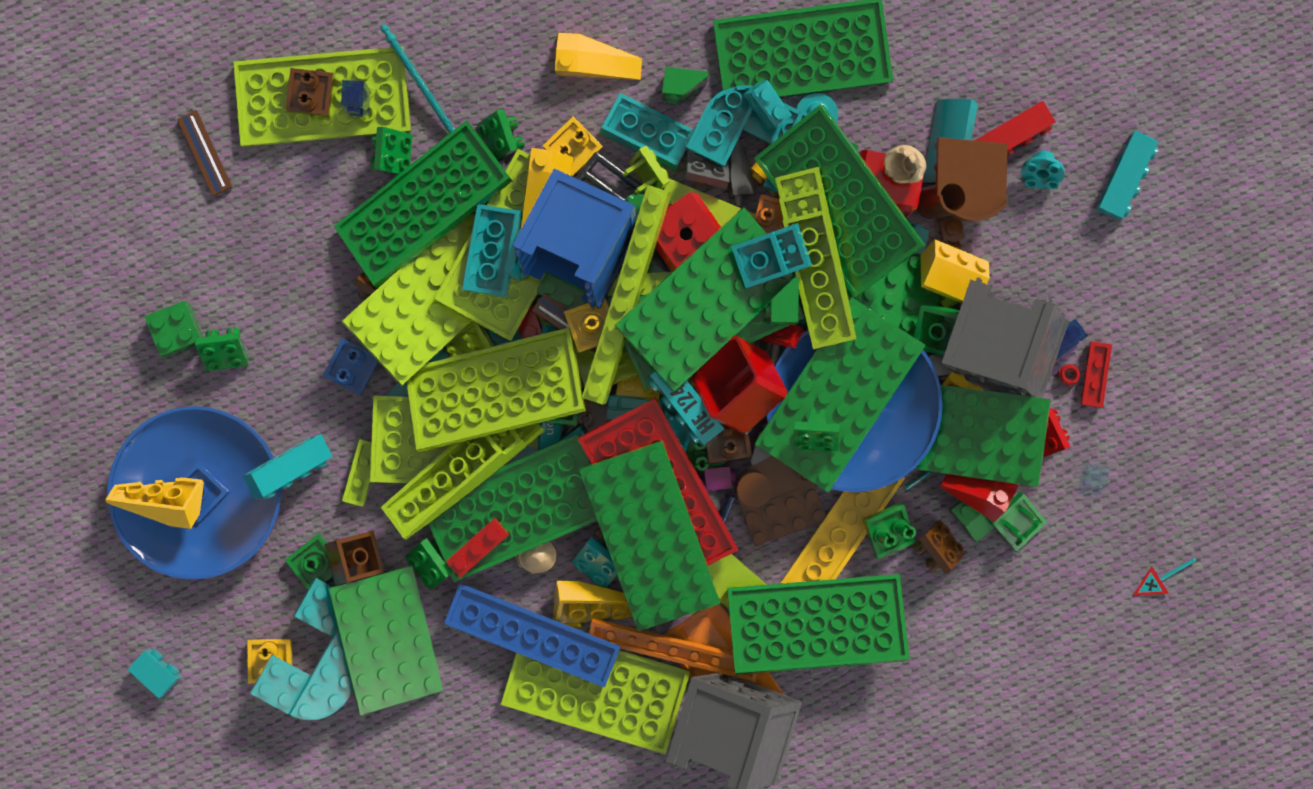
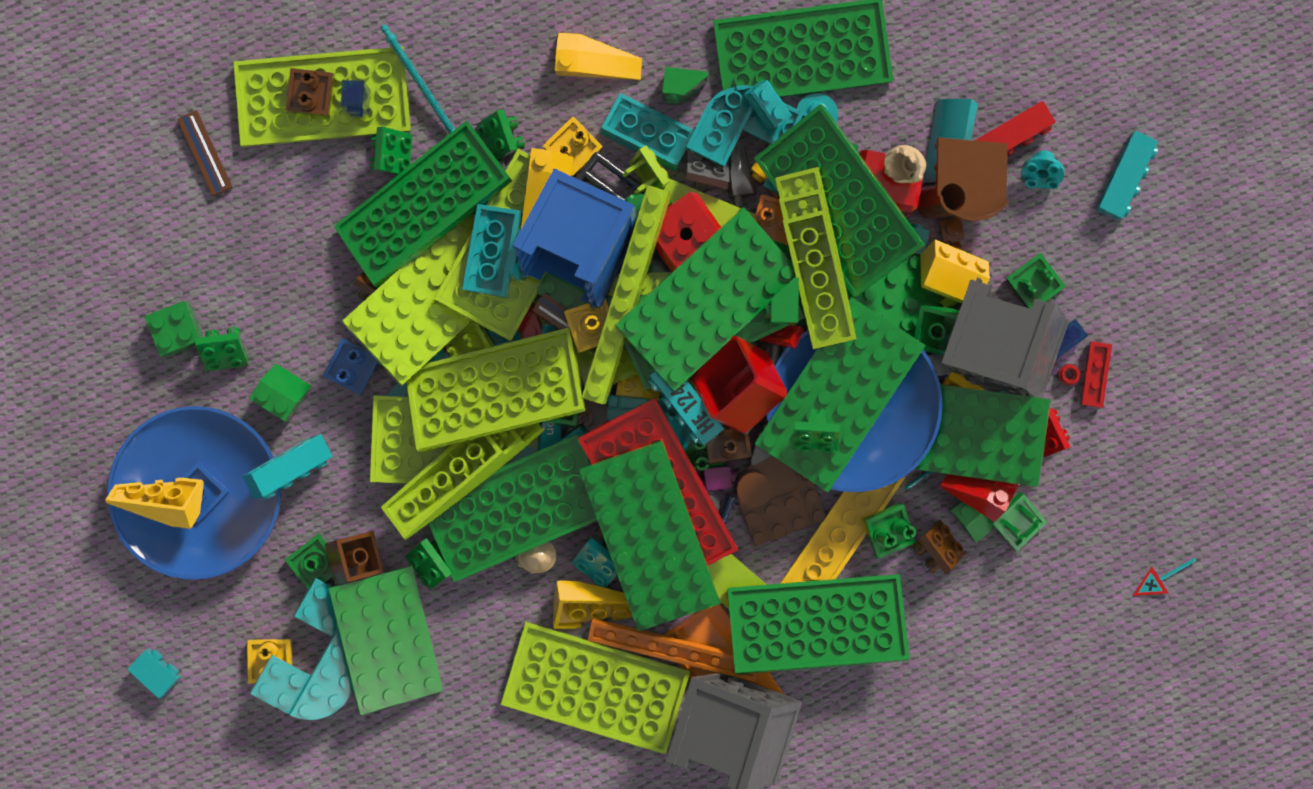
lime plate [342,439,372,507] -> none
blue plate [444,583,621,687] -> none
red plate [446,518,509,578] -> none
teal slope [731,223,812,288] -> none
clear light blue tile [1083,464,1110,489] -> none
none -> green slope [249,364,312,422]
none -> green plate [1005,252,1066,309]

